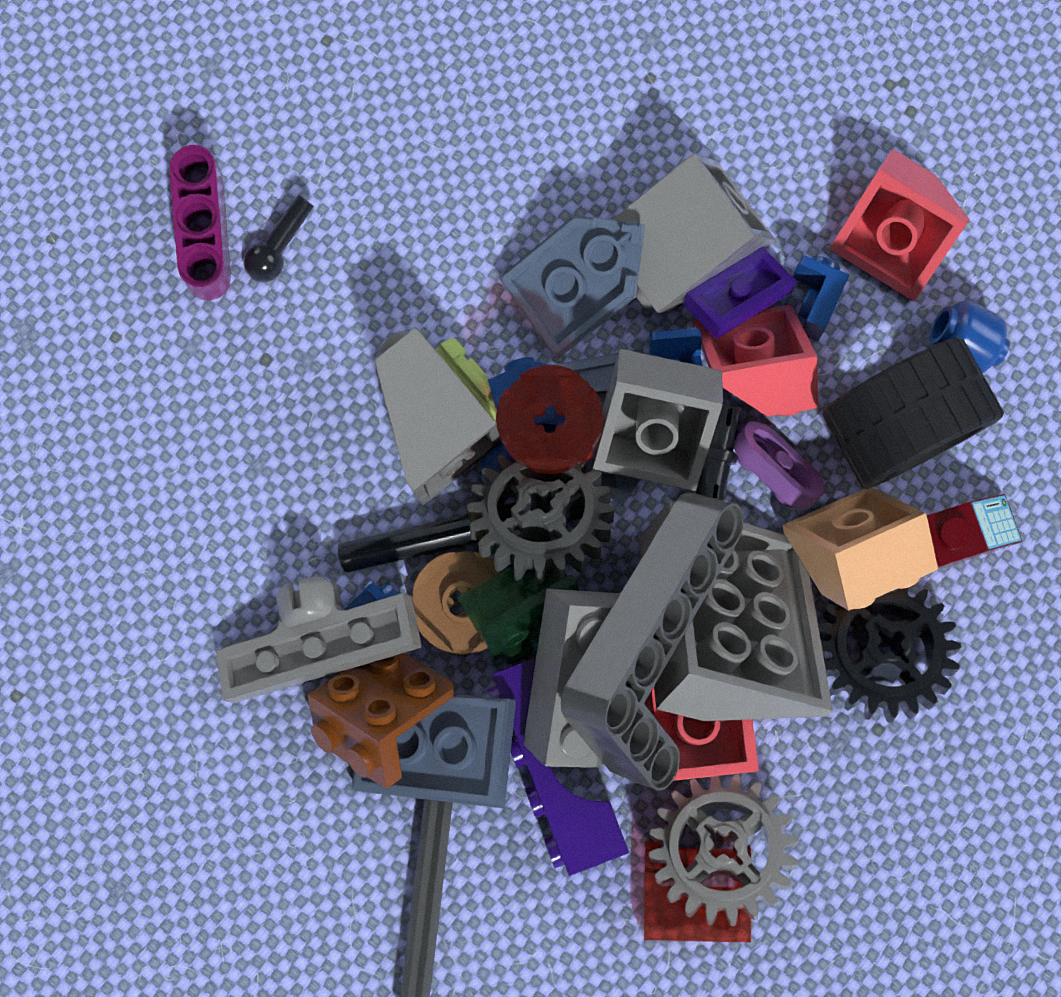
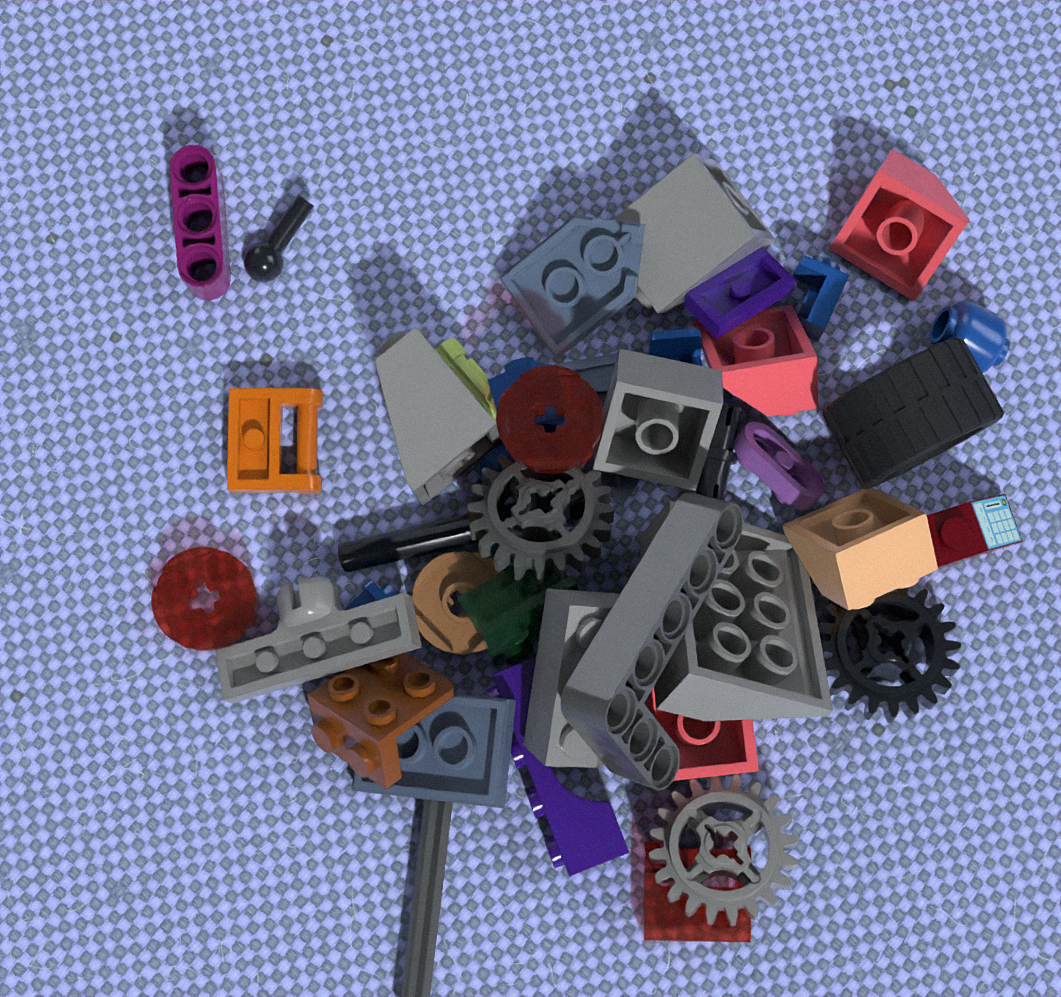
none -> clear red plate [151,546,259,652]
none -> orange plate [227,388,323,494]

